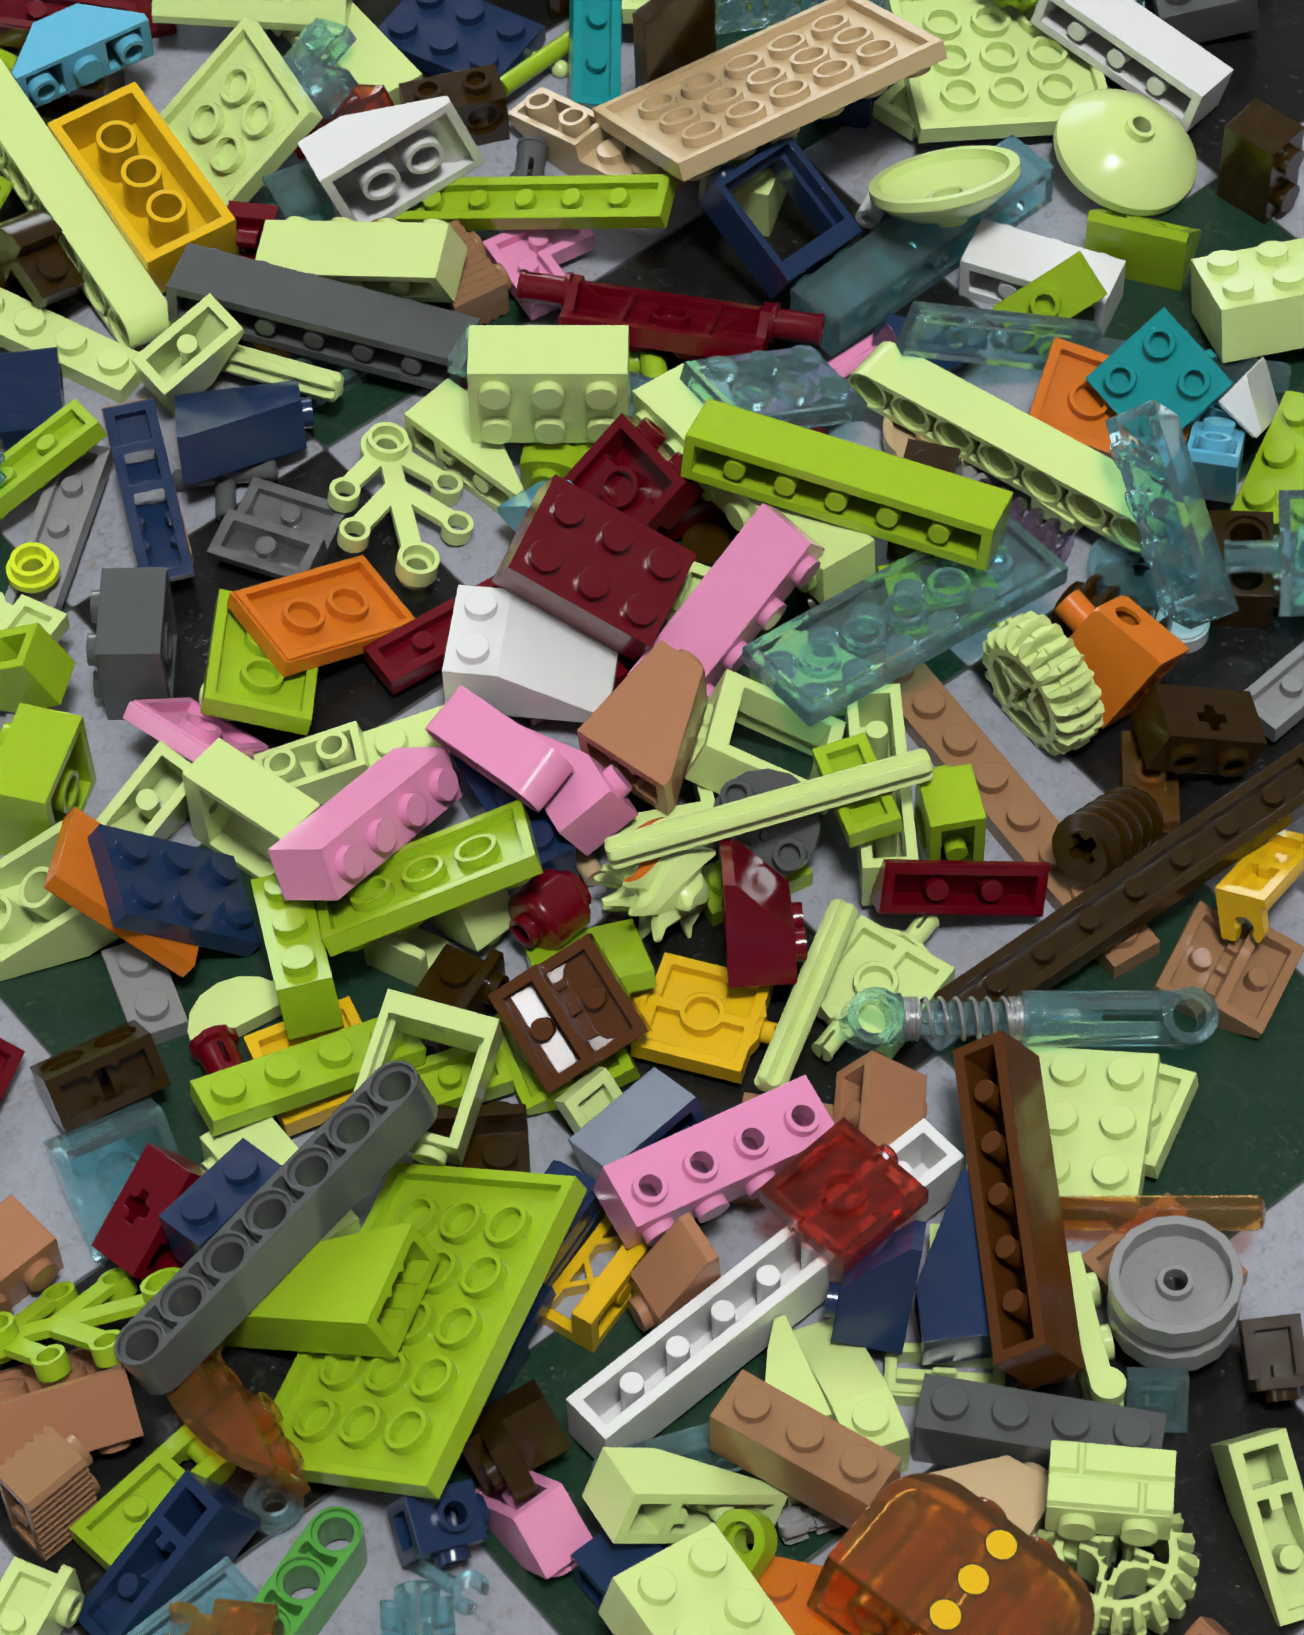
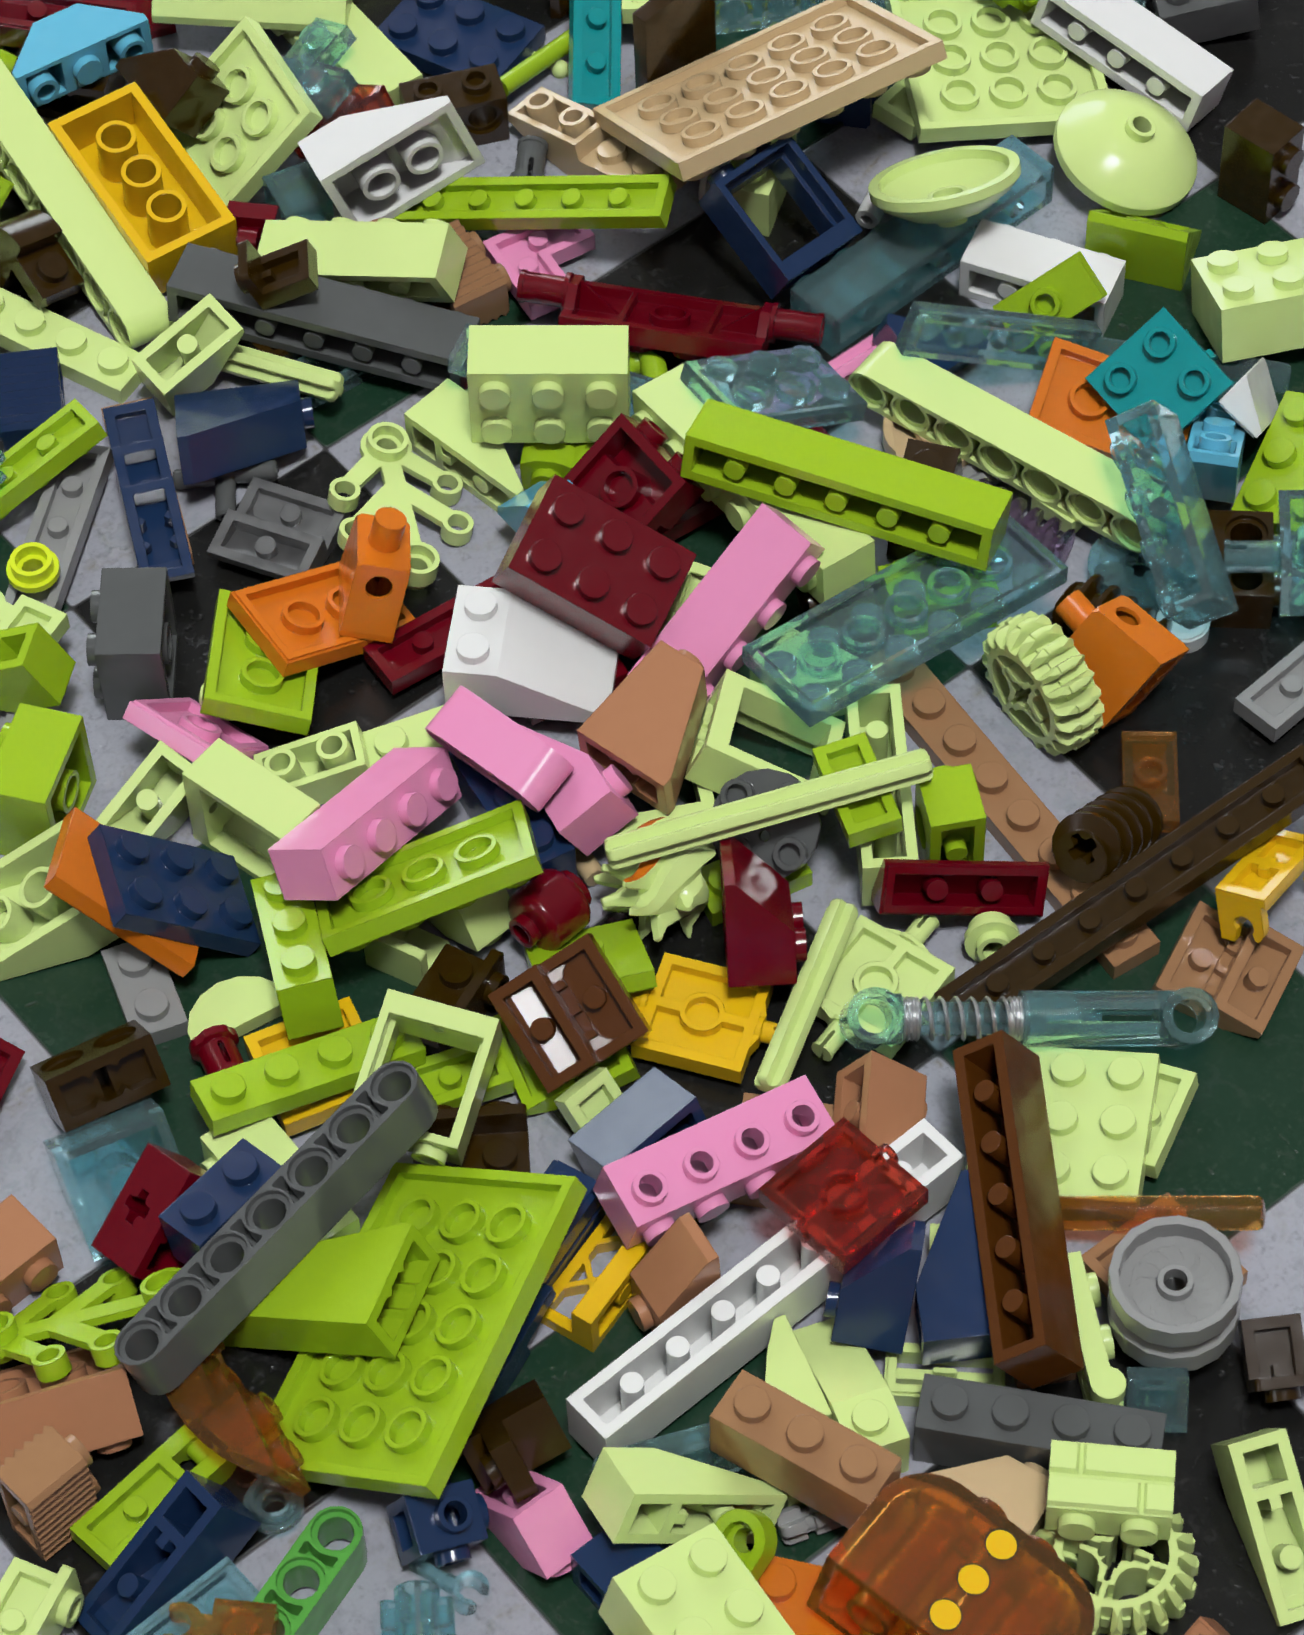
dark brown tile [682,522,734,567] -> none
dark brown brick [1131,683,1267,777] -> none
none -> dark brown slope [115,48,230,138]
none -> dark brown bracket [234,239,319,310]
none -> orange torso [339,507,411,644]
none -> yellowish green plate [964,911,1020,962]

